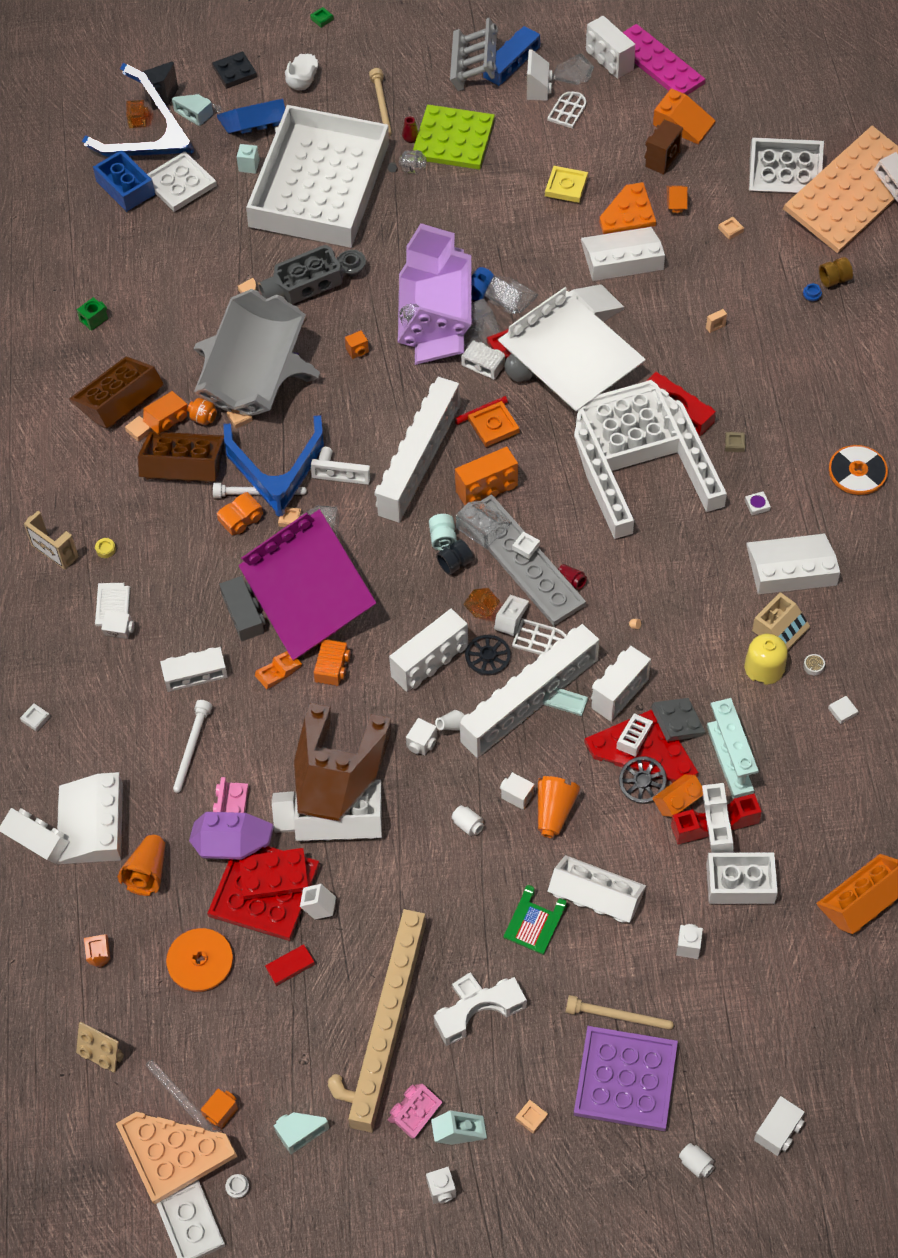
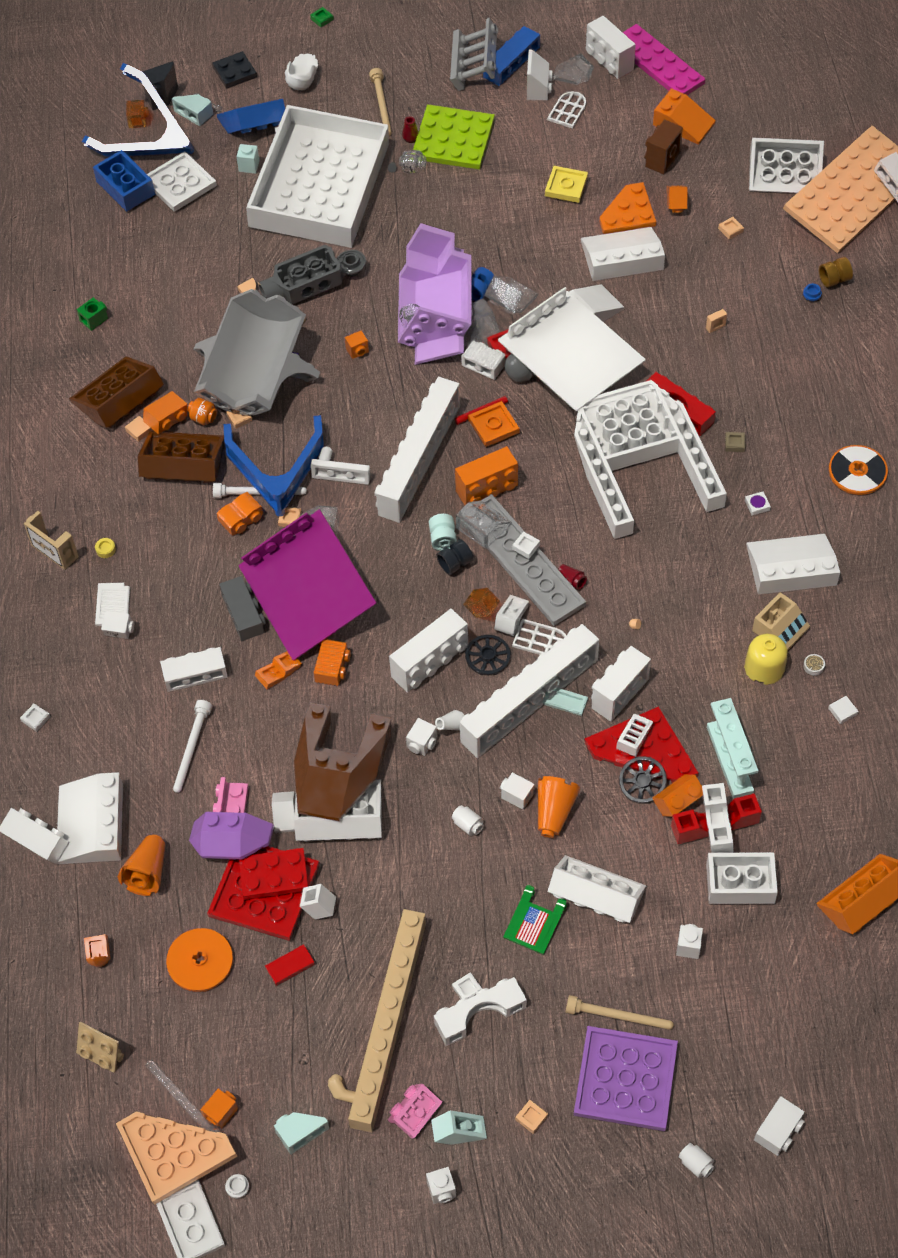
dark grey plate [651,698,705,741] -> none

